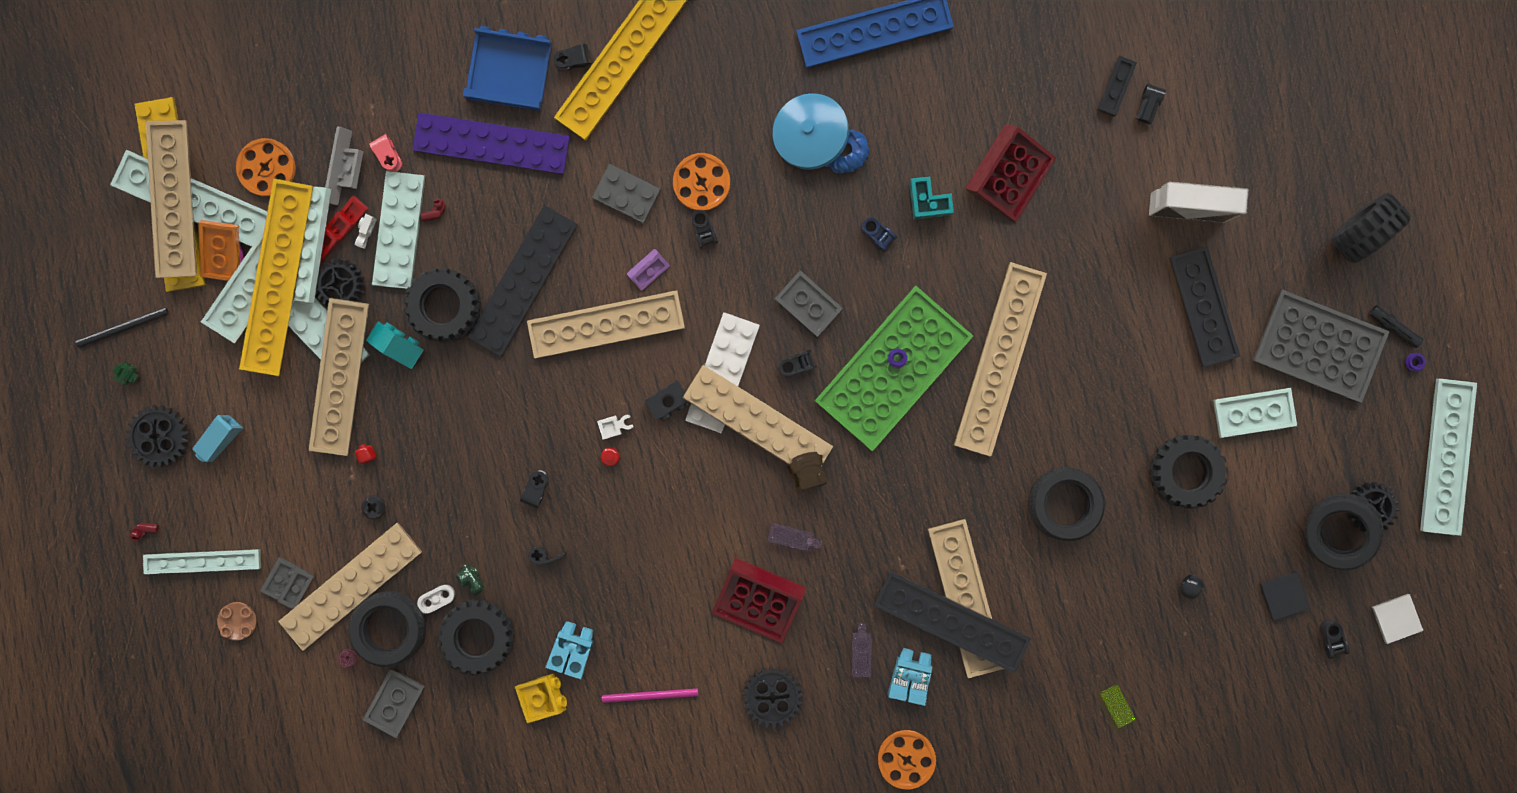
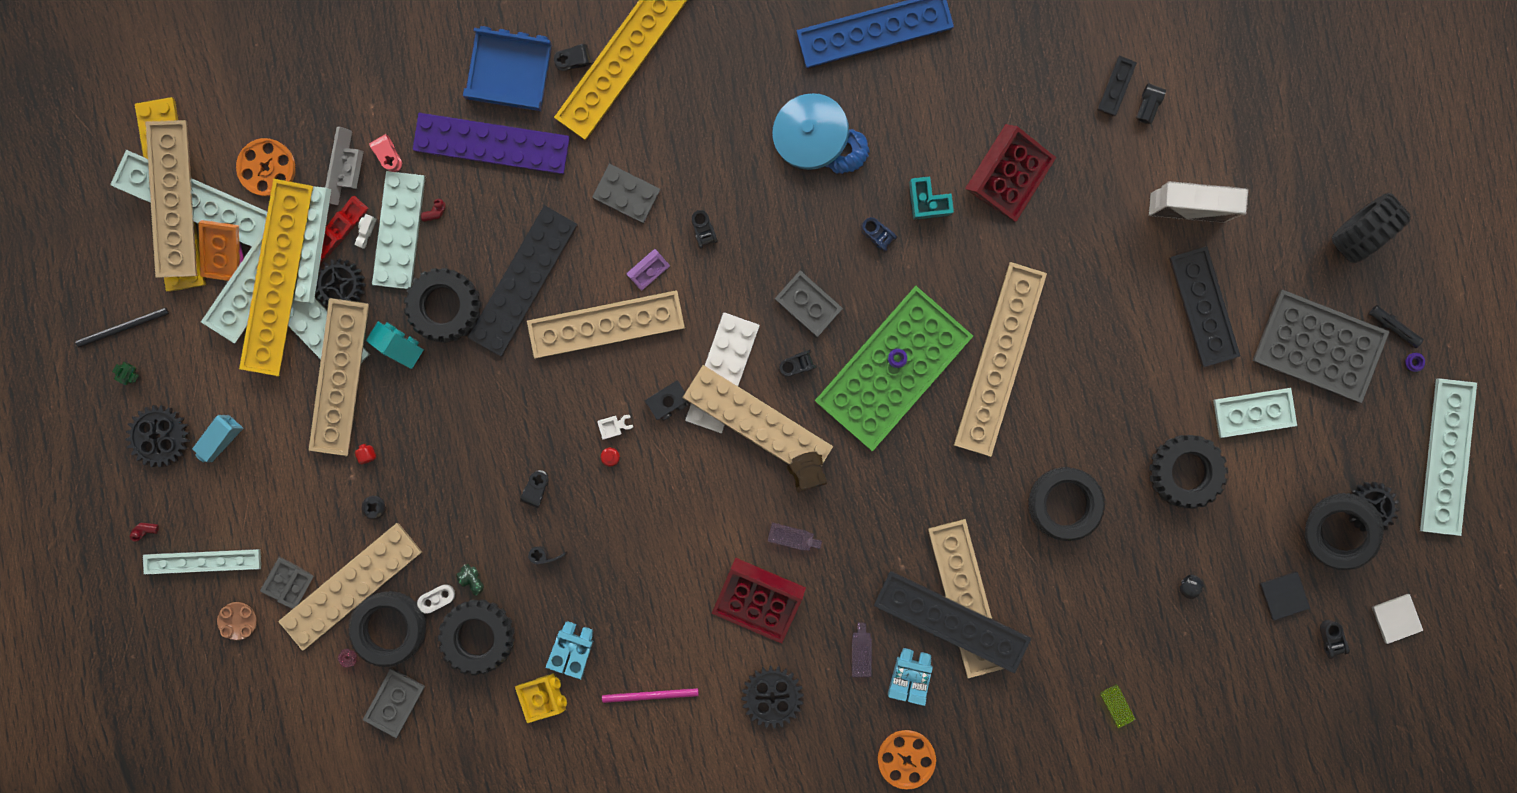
orange wedge [673,153,730,211] -> none

